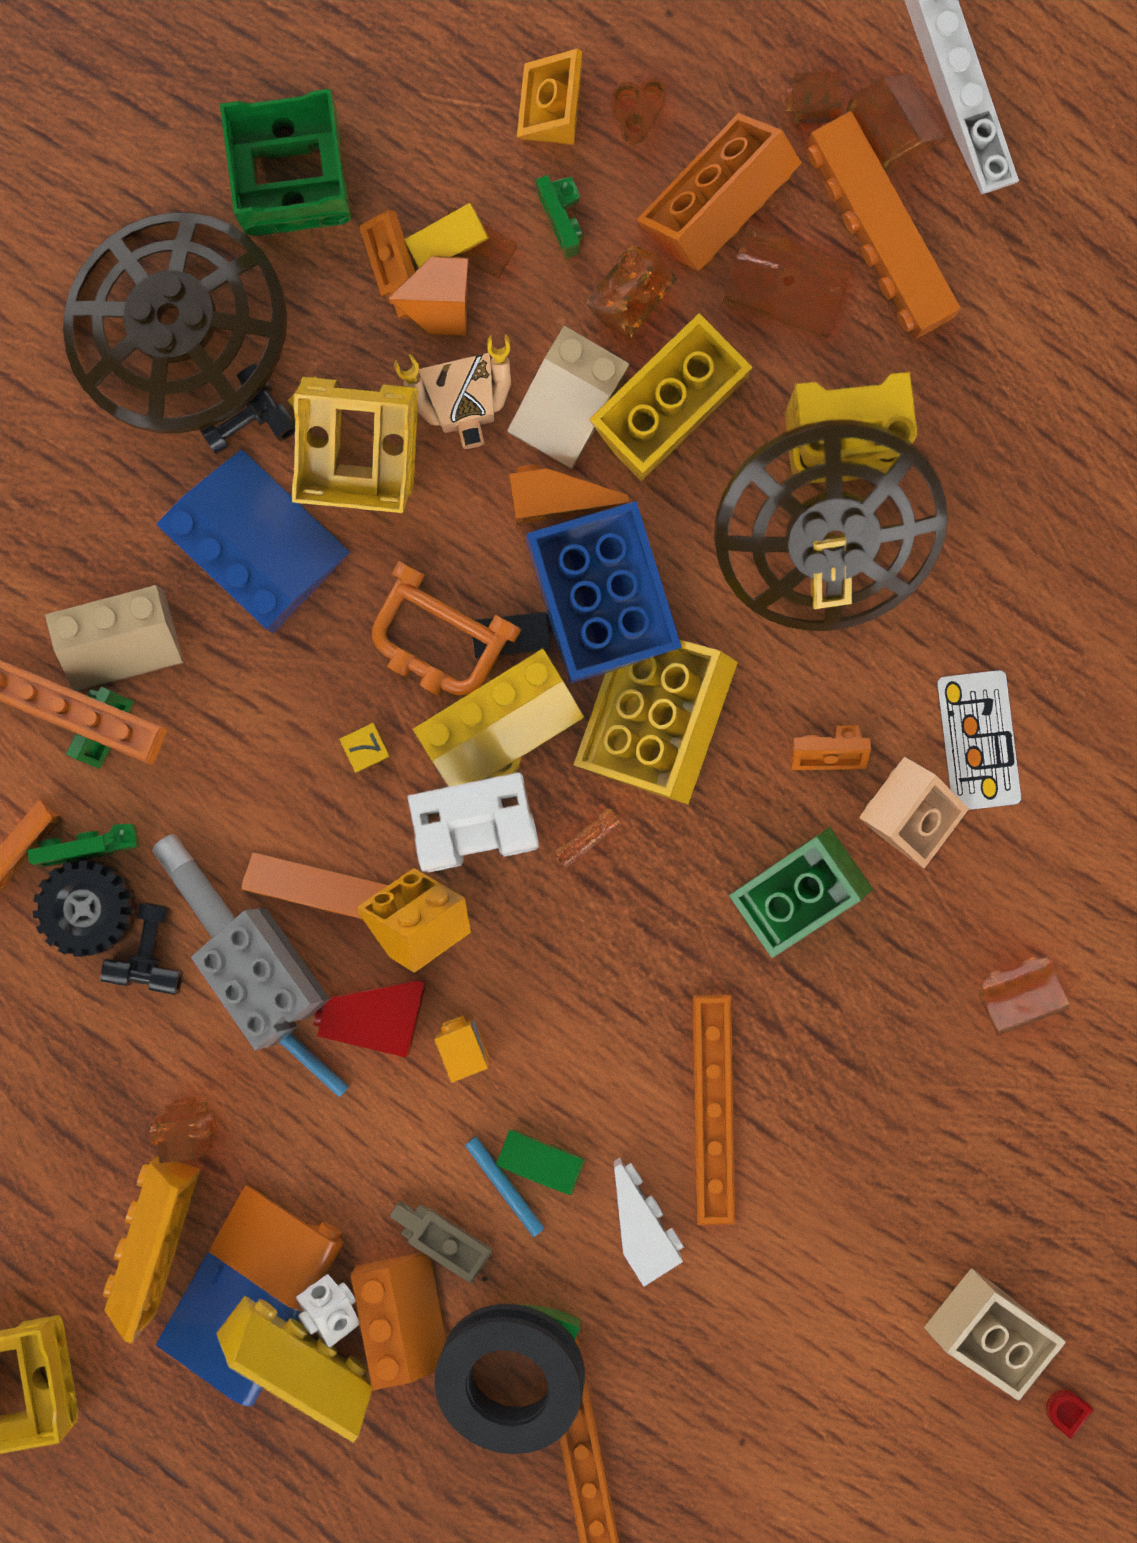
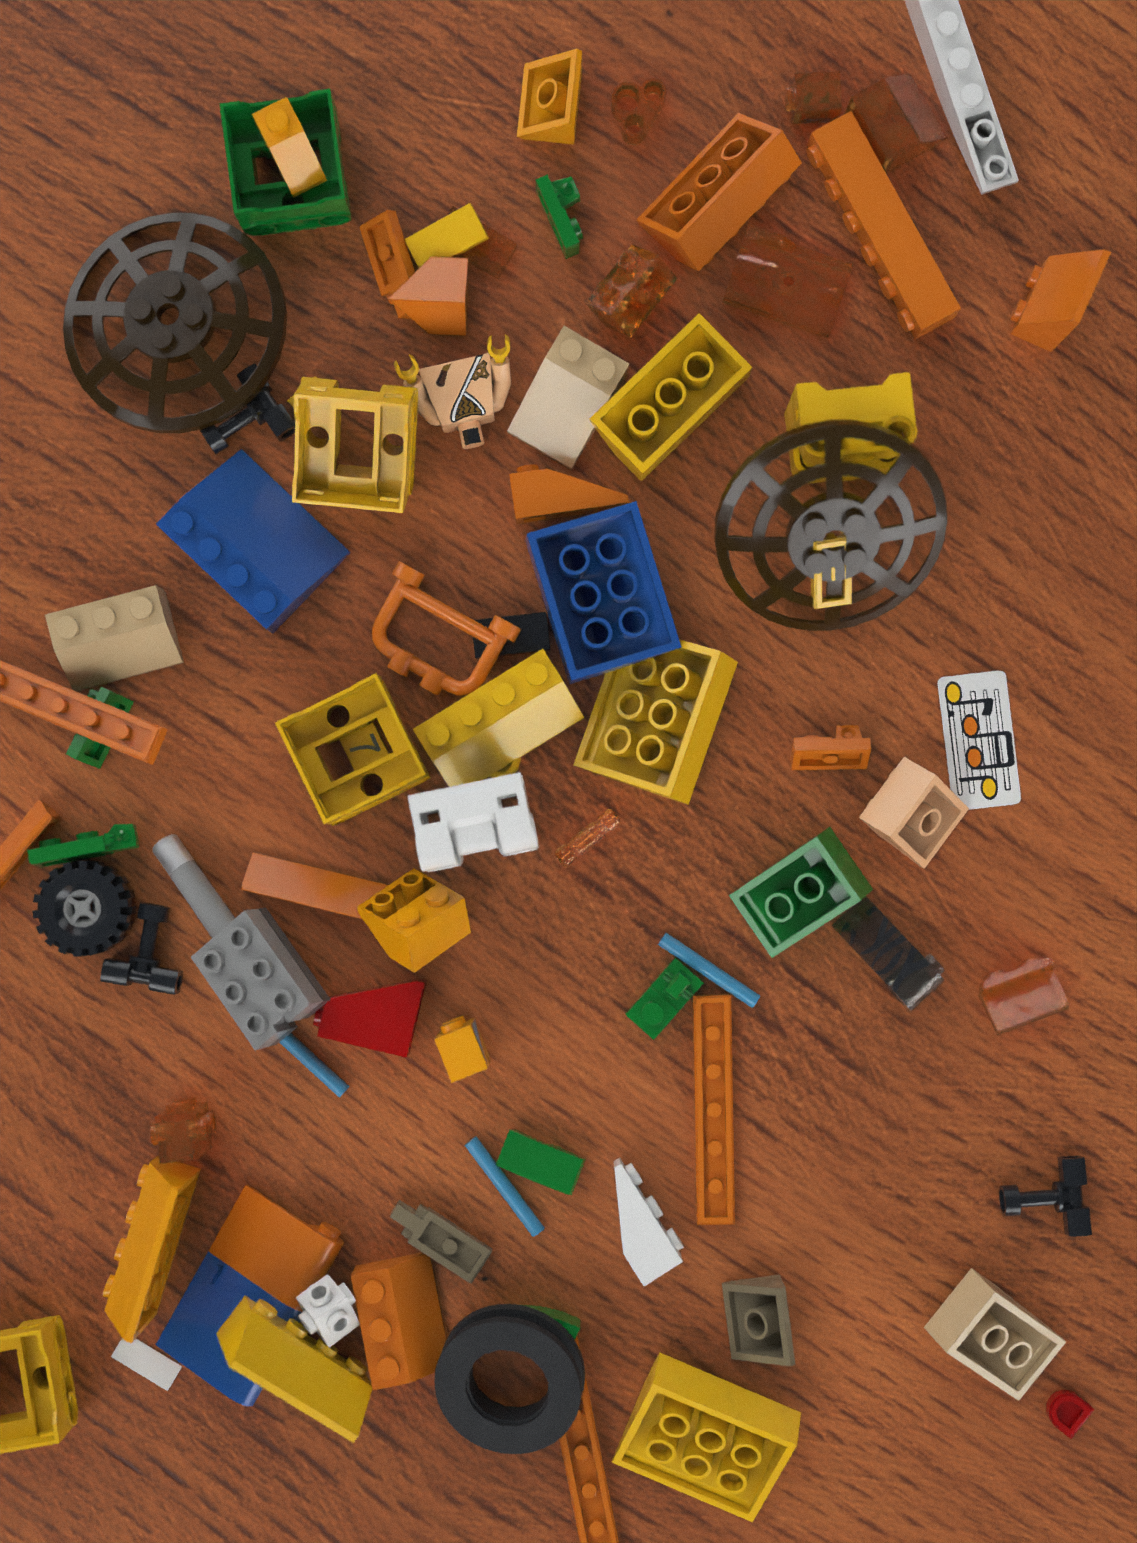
none -> white sticker [111,1339,182,1391]
none -> light orange slope [252,97,327,198]
none -> yellow piece [275,673,431,826]
none -> yellow slope [612,1353,801,1522]
none -> green hinge [625,957,704,1040]
none -> dark azure bar [658,933,760,1008]
none -> dark tan slope [722,1274,796,1366]
none -> clear smoke door [832,896,945,1012]
none -> black bar [999,1155,1092,1237]
none -> orange slope [1010,249,1111,352]

